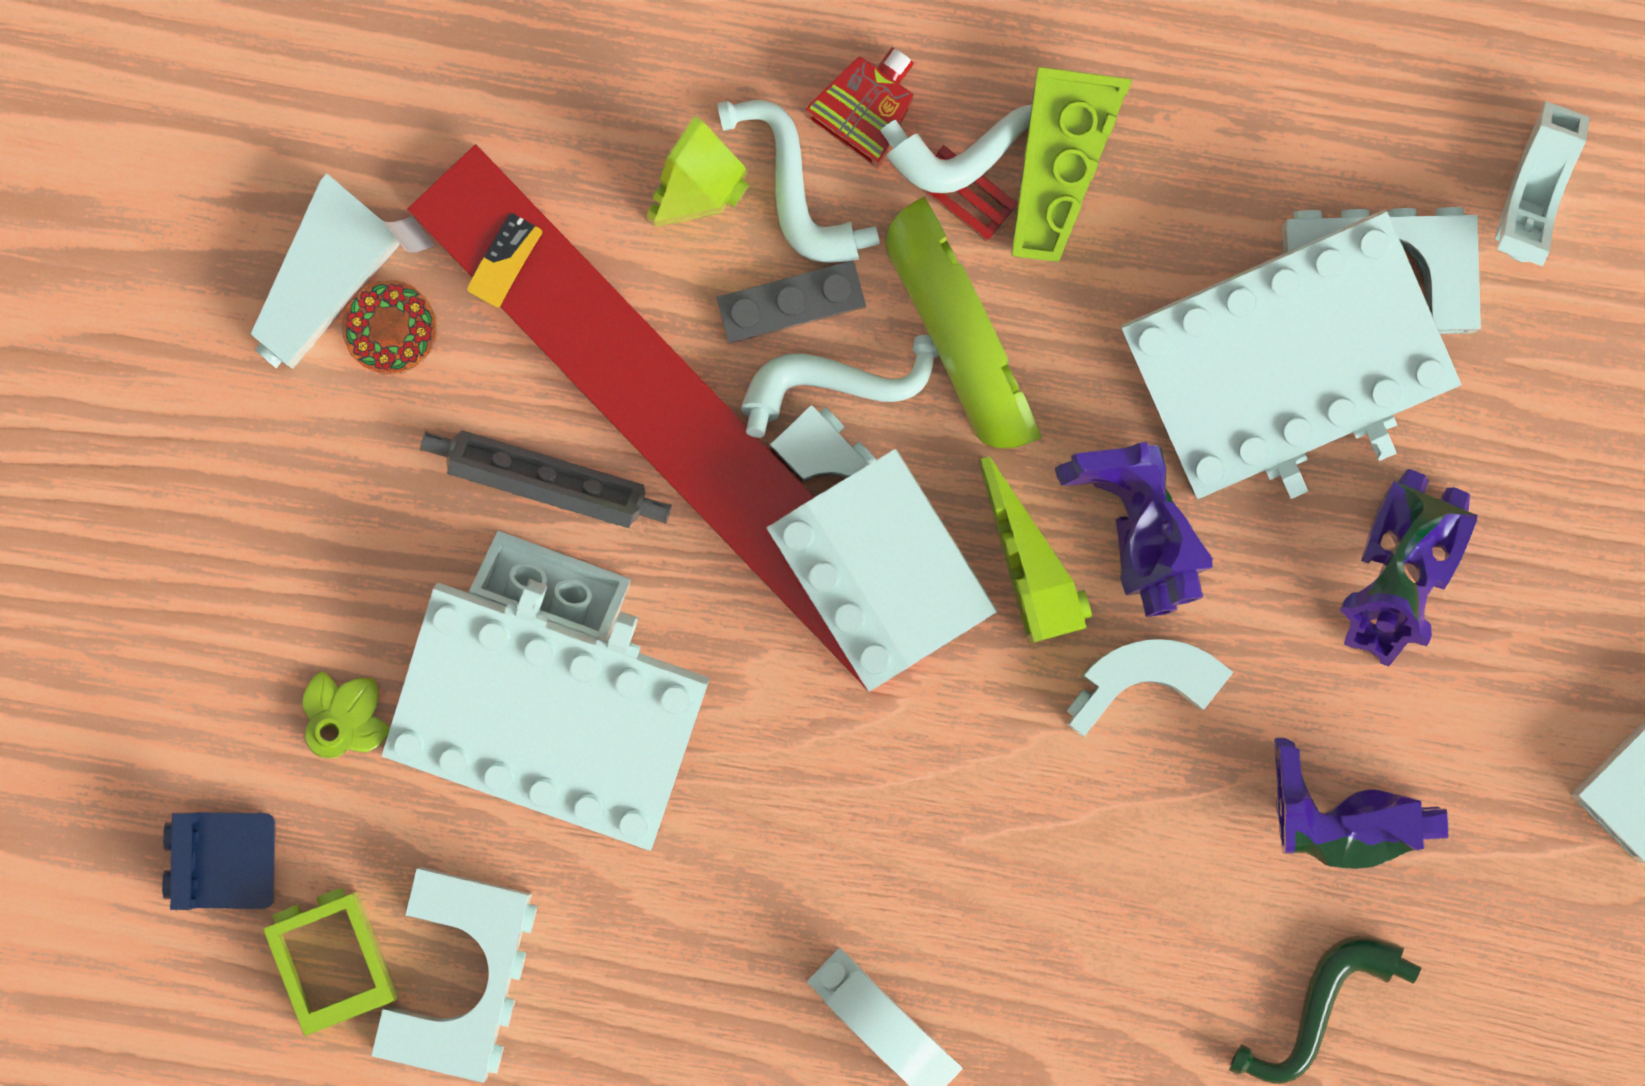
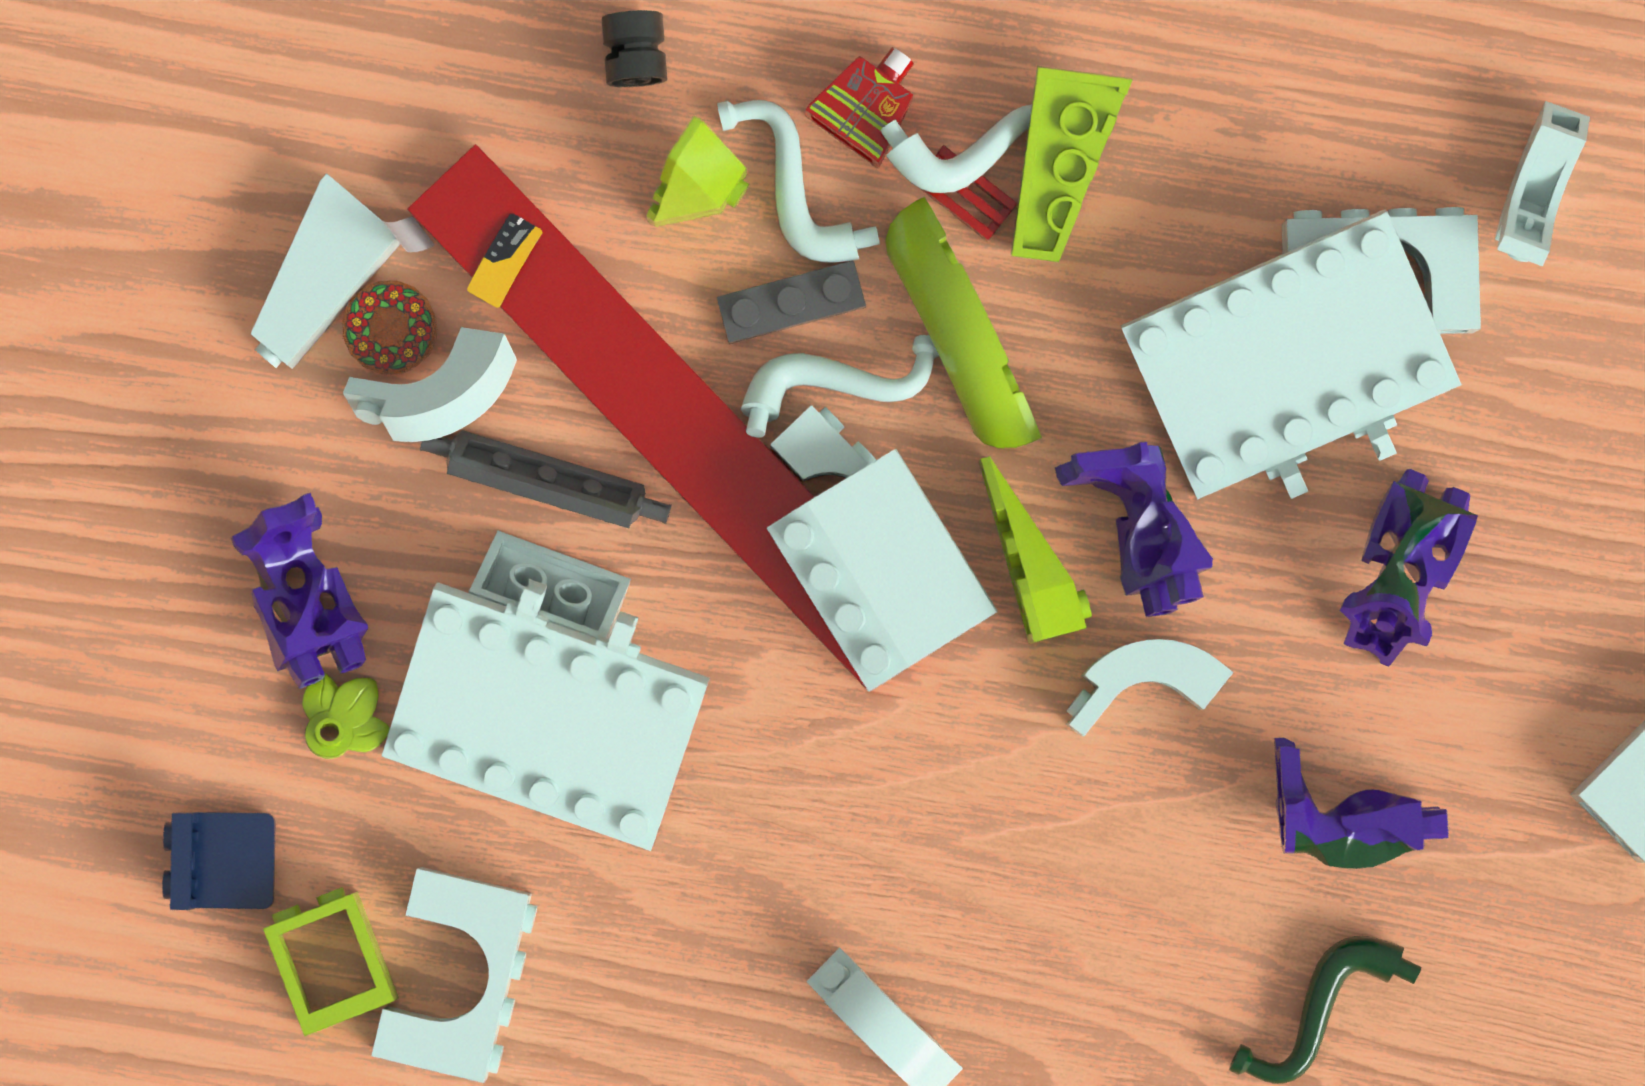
none -> dark purple hips [231,493,368,689]
none -> light aqua arch [343,327,517,442]
none -> pearl dark grey wheel [601,10,667,87]

